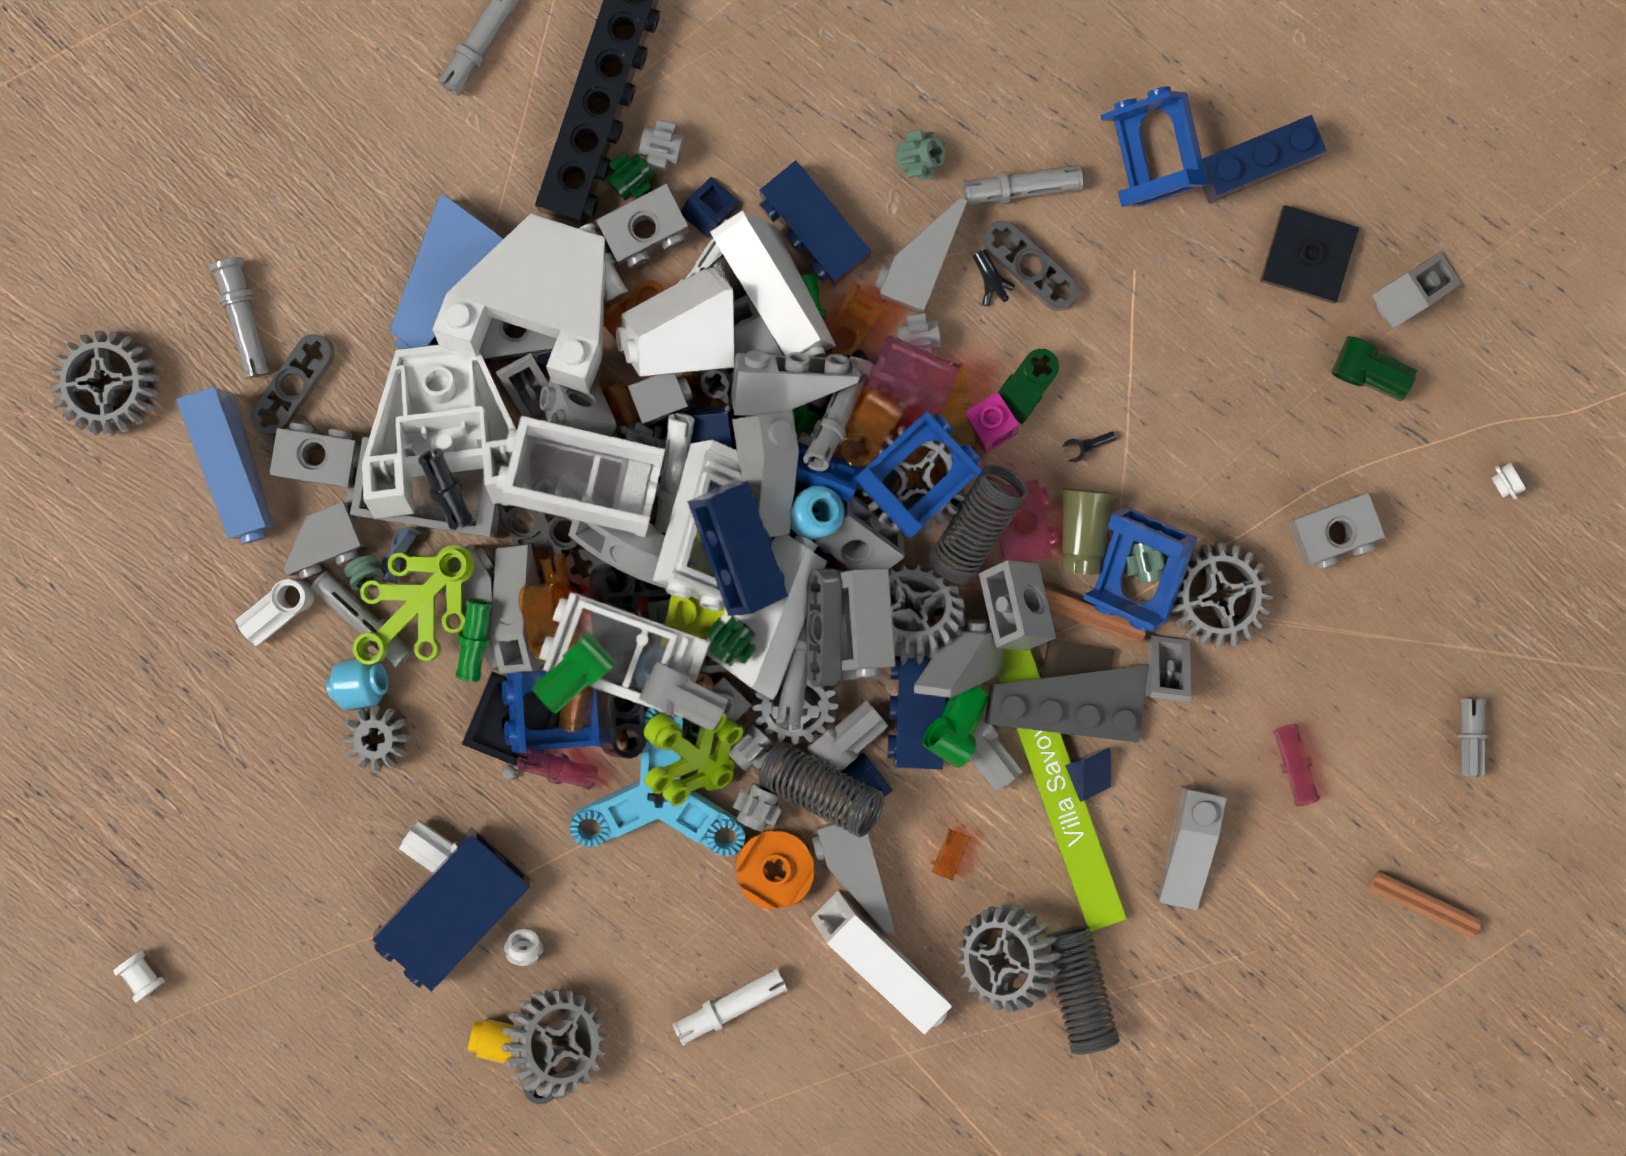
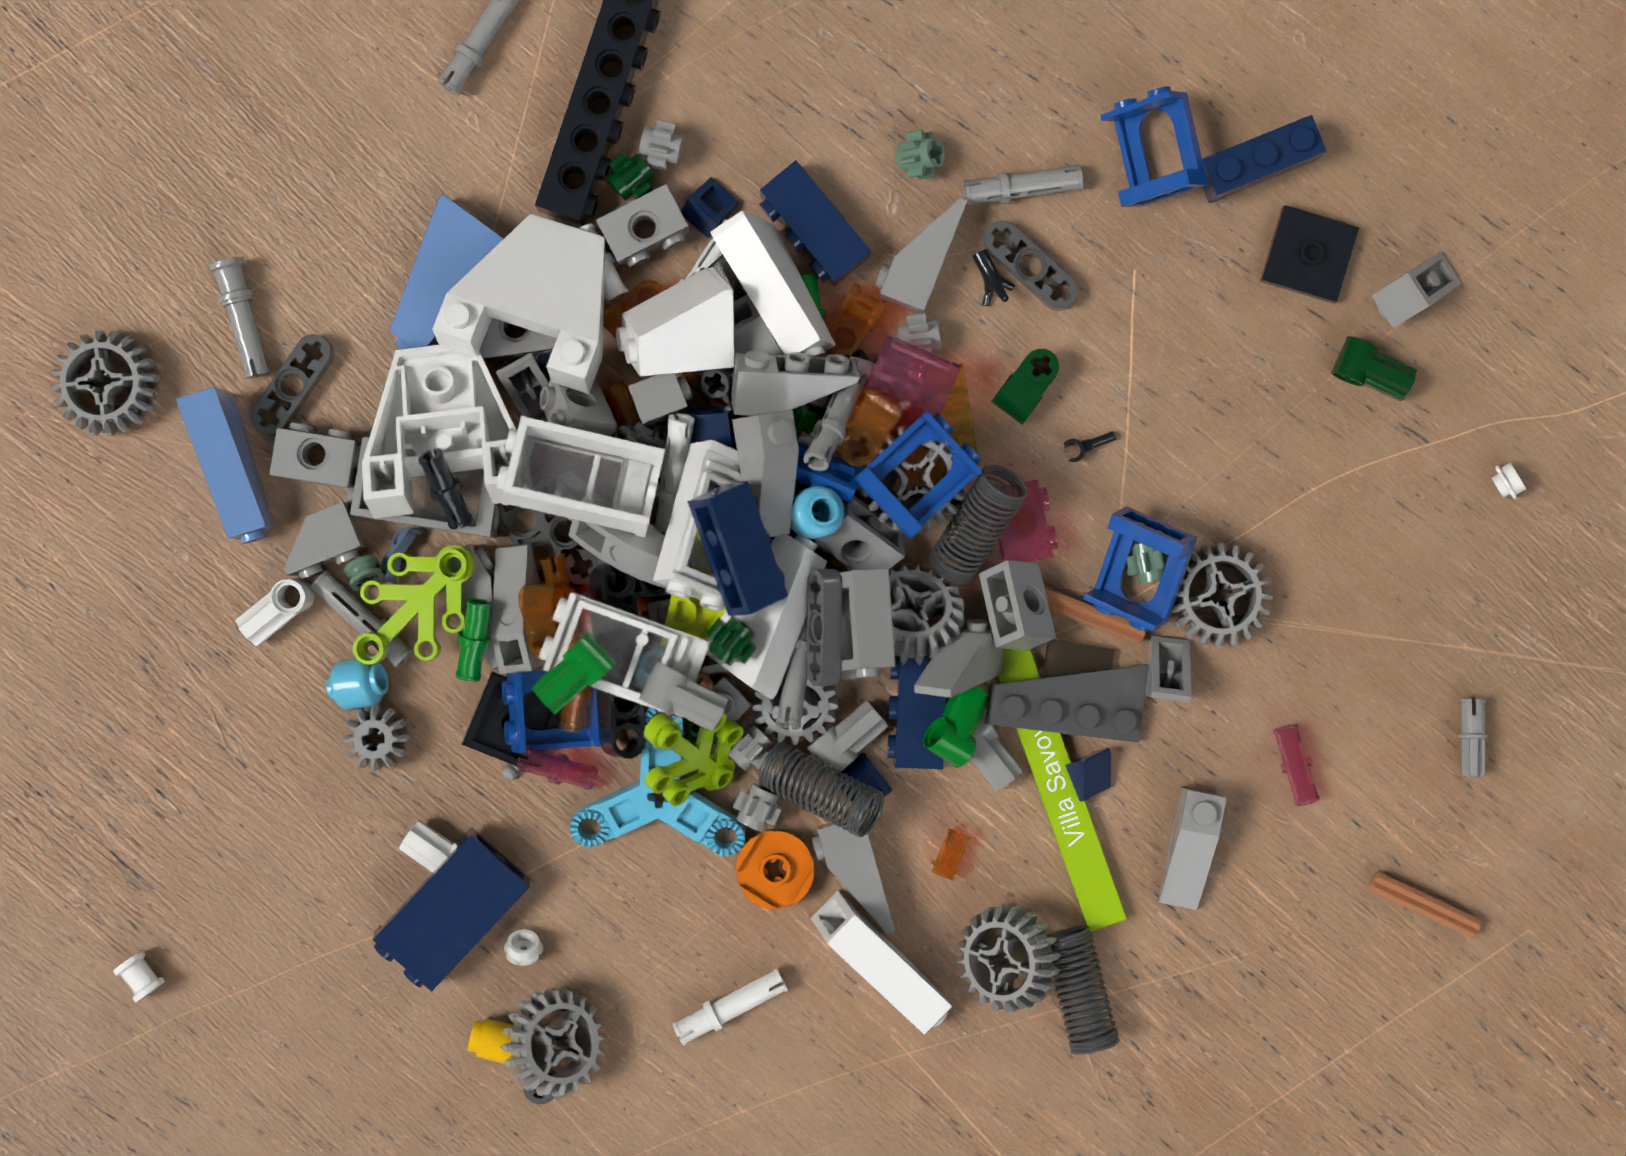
dark pink bracket [966,393,1019,454] -> none
olive plant [1061,489,1117,575] -> none
light grey brick [1287,493,1385,570] -> none

